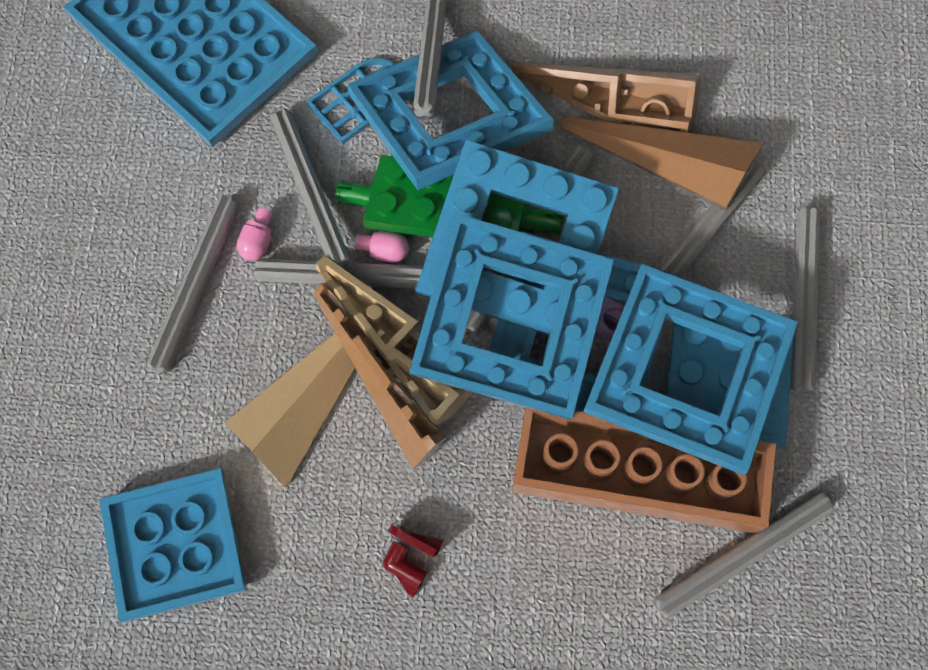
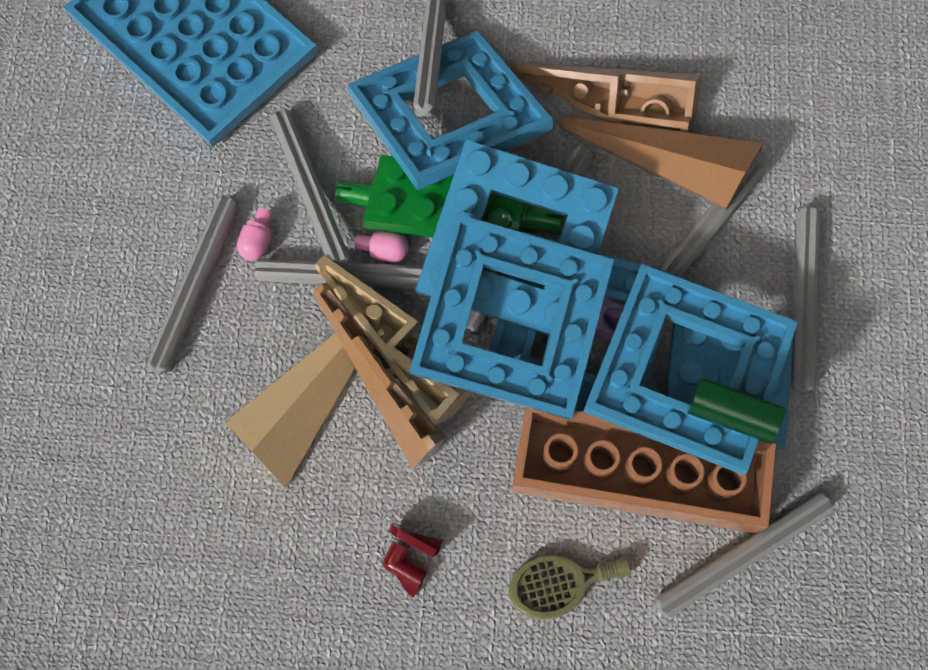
dark azure plate [99,468,248,623] -> none
dark azure window [306,58,395,145] -> none
none -> olive piece [509,554,631,620]
none -> dark green brick [687,378,786,444]

